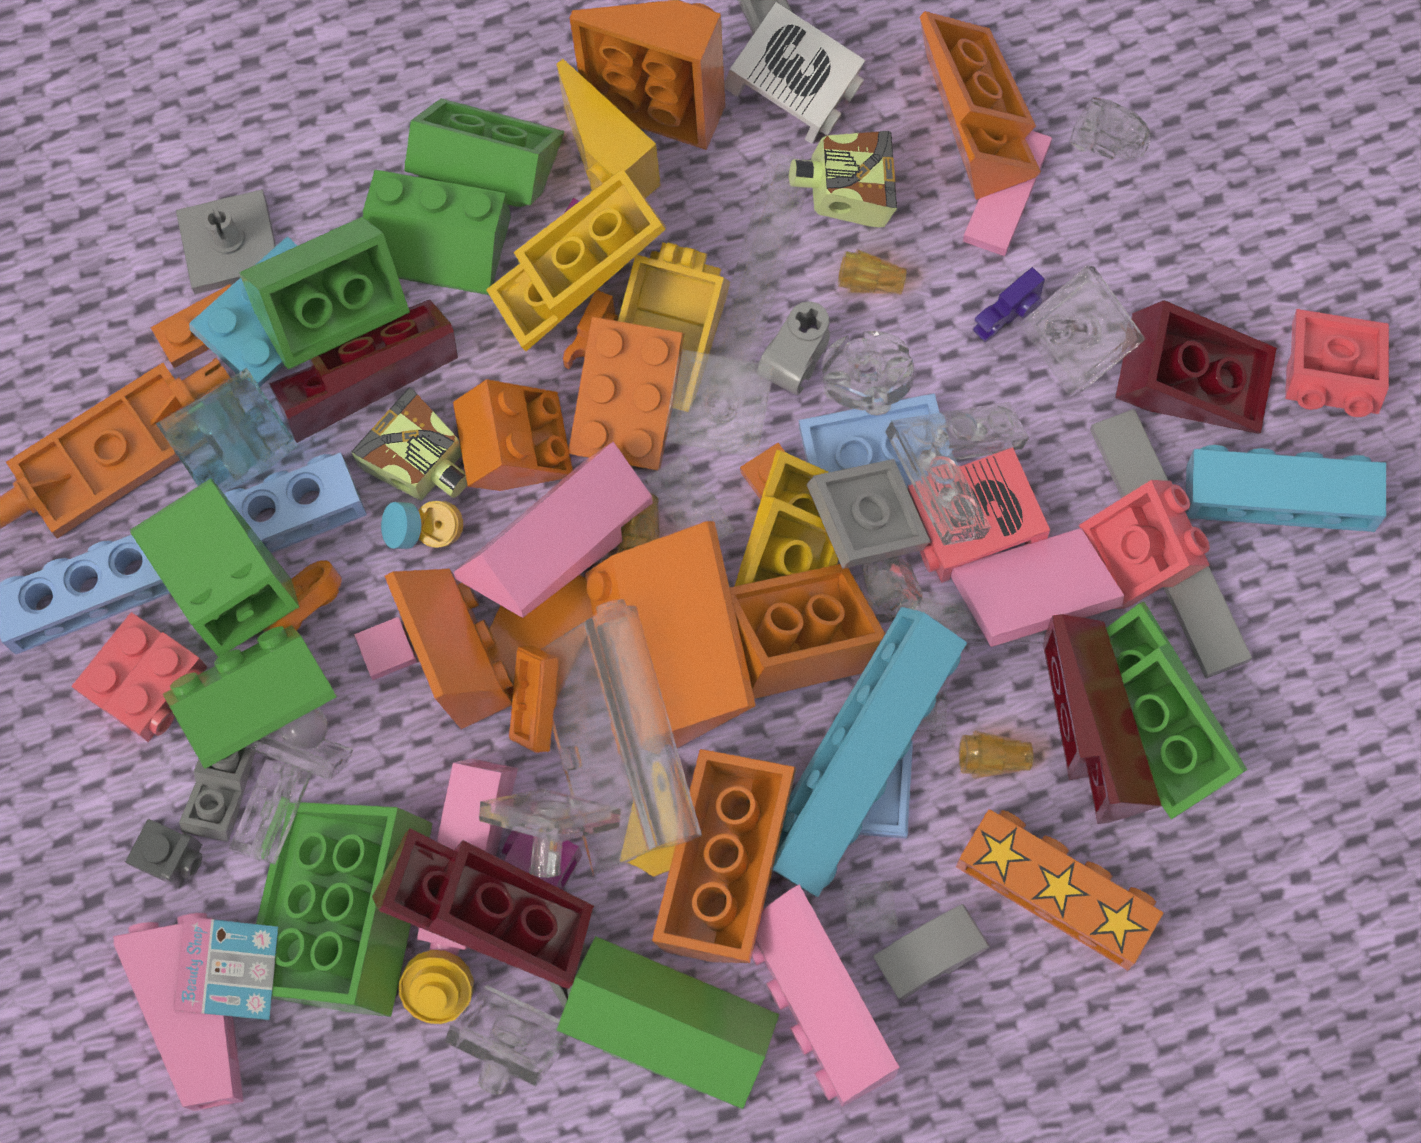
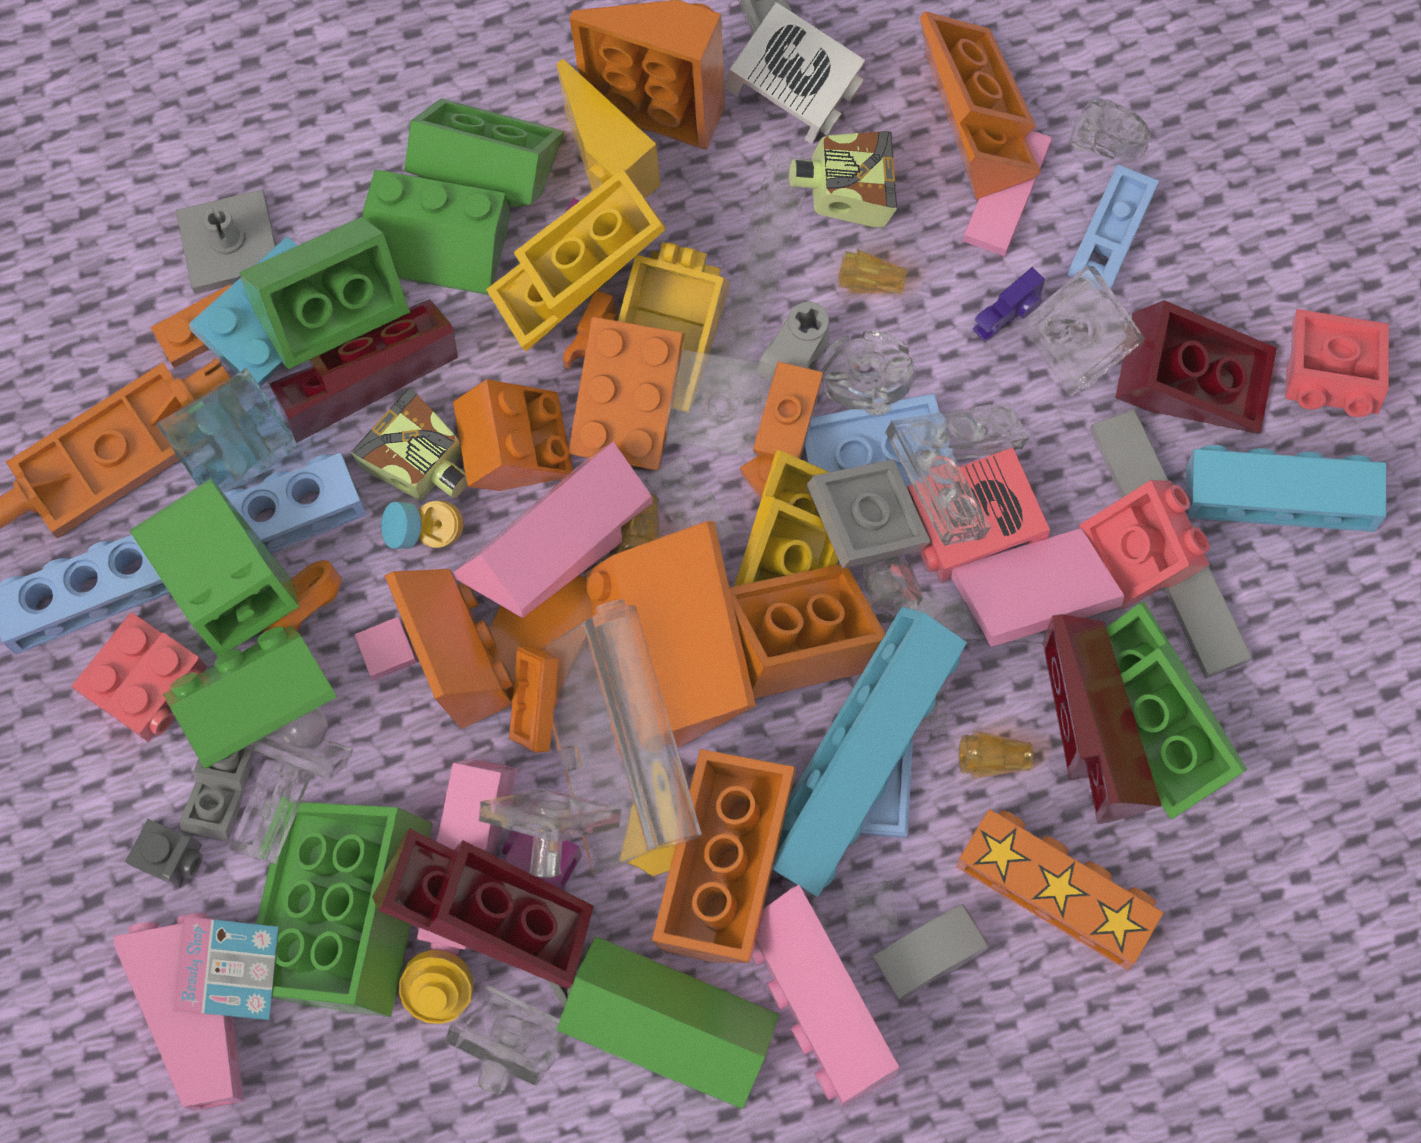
none -> orange plate [753,361,824,459]
none -> light blue plate [1068,164,1159,293]

